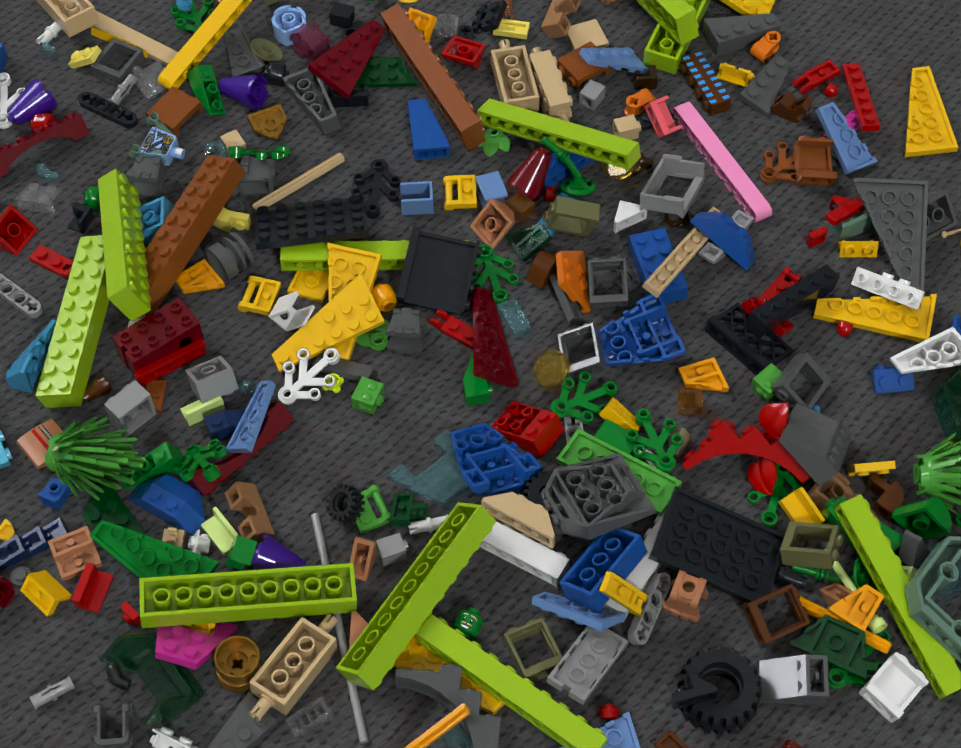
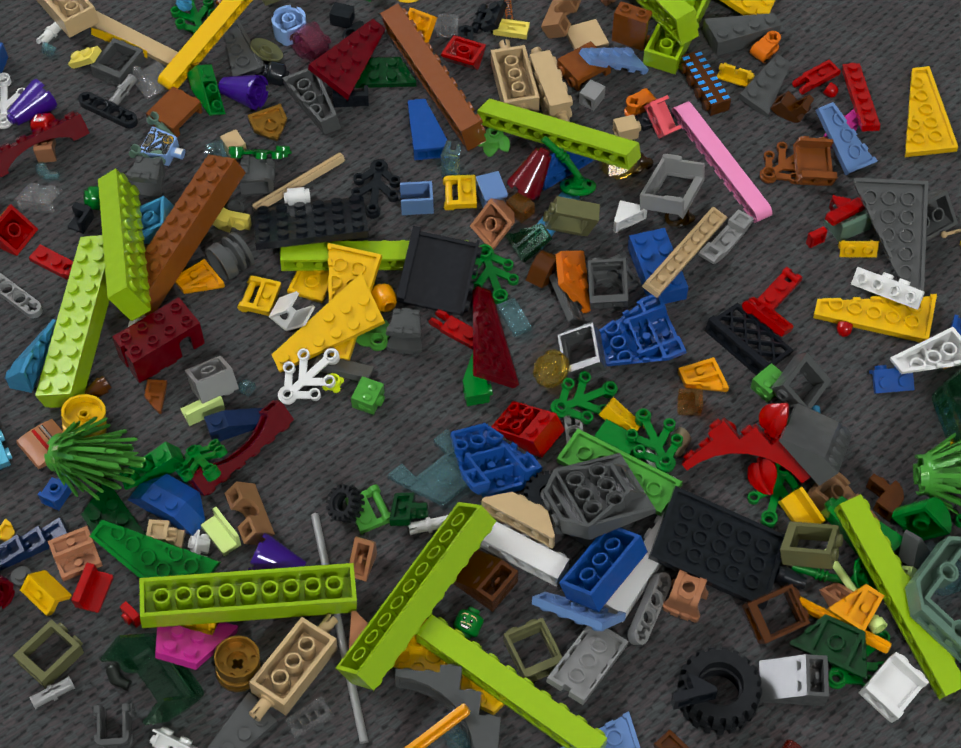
light grey brick [104,380,157,438] -> none
red tile [134,338,206,387] -> none
green panel [225,535,257,571] -> none
medium blue wing [226,380,276,453] -> none
light grey brick [376,533,409,566] -> none
red hinge [543,187,557,201] -> none
red plate [598,704,620,719] -> none
yellow plate [599,571,648,616] -> none
dark brown panel [634,65,658,90] -> none
blue wedge [690,212,754,271] -> none
black brick [744,264,840,339] -> none
yellow plate [846,461,896,477] -> none
none -> olive window [13,619,84,689]
none -> nougat slope [33,138,57,163]
none -> yellow wheel [61,394,107,437]
none -> tan tile [146,519,171,542]
none -> white brick [284,187,311,206]
none -> clear light blue hinge [441,140,461,178]
none -> reddish brown slope [453,550,518,612]
none -> dark orange panel [612,1,652,51]

